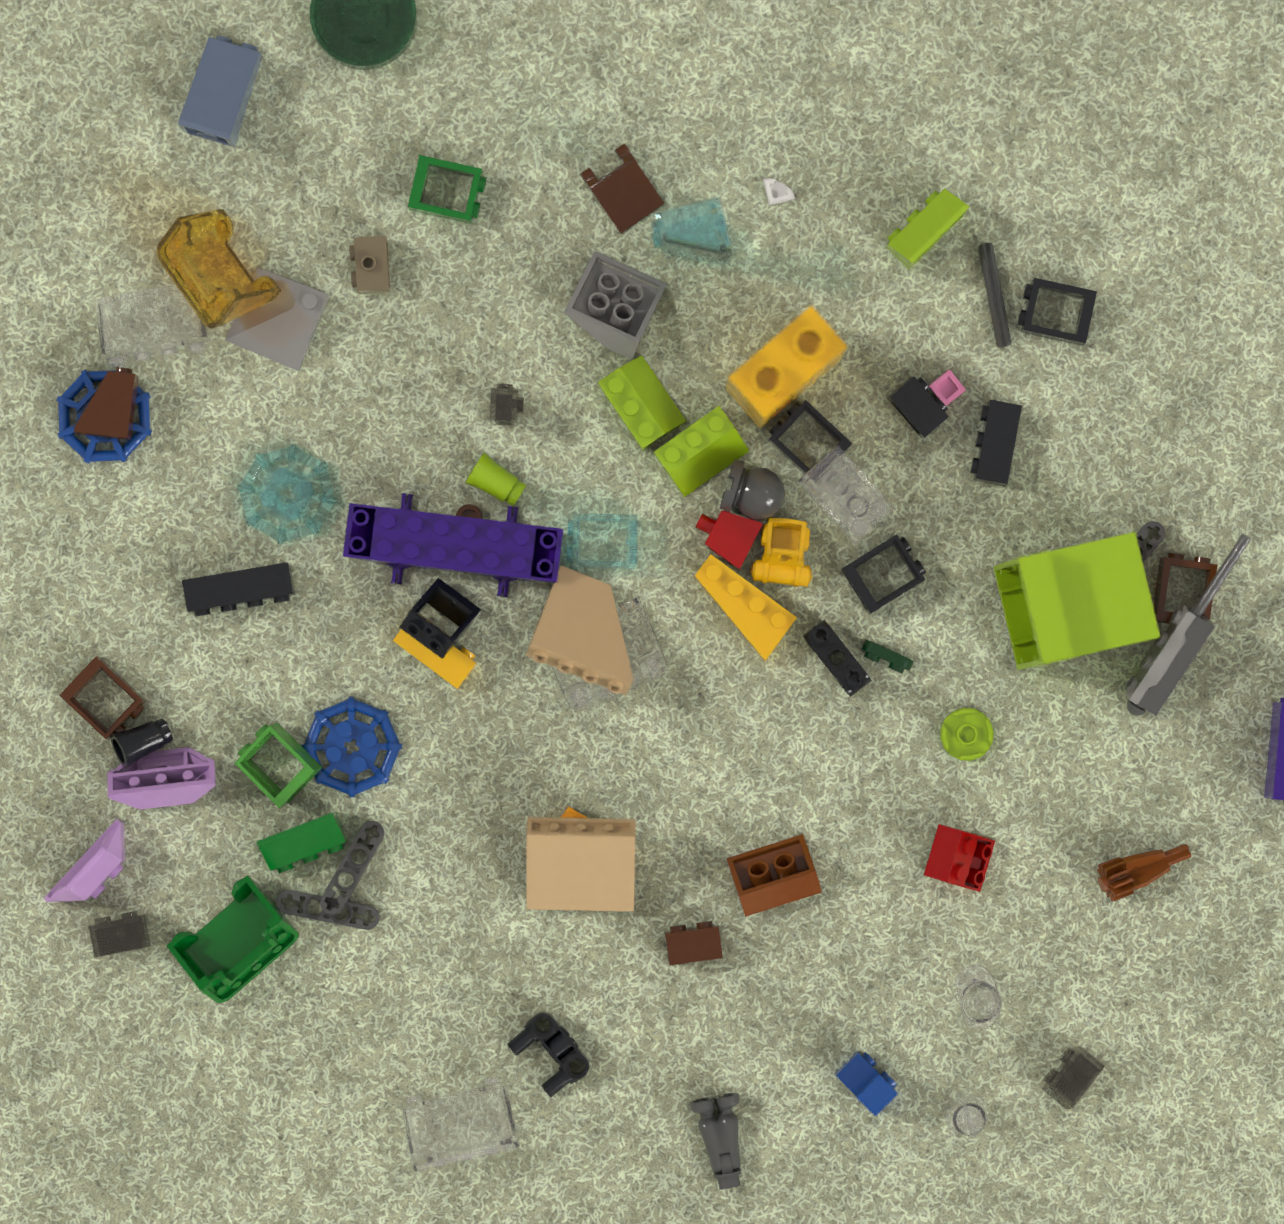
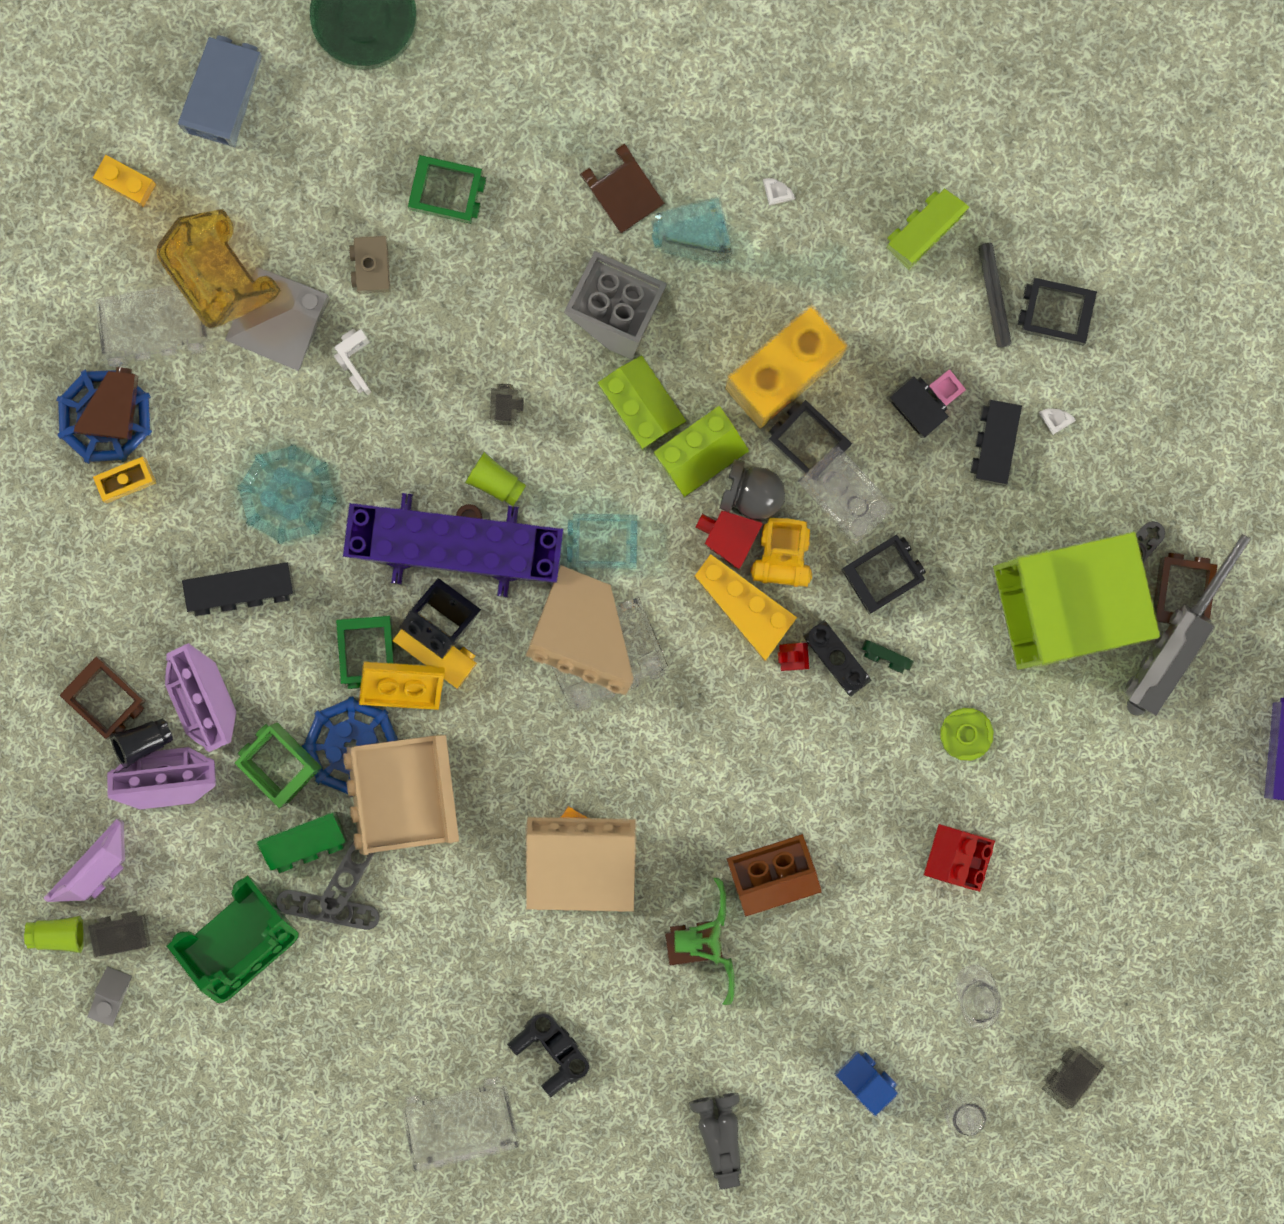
dark orange piece [1097,844,1191,902] -> none
none -> lime plant [24,916,84,953]
none -> light grey slope [87,966,132,1027]
none -> yellow brick [93,154,156,207]
none -> yellow brick [93,456,156,504]
none -> lavender wedge [165,643,236,752]
none -> white bracket [334,329,372,395]
none -> green window [336,616,395,689]
none -> tan panel [343,734,459,855]
none -> yellow tile [359,662,444,710]
none -> bright green plant [675,878,735,1005]
none -> red tile [778,643,809,671]
none -> white tile [1039,408,1076,435]

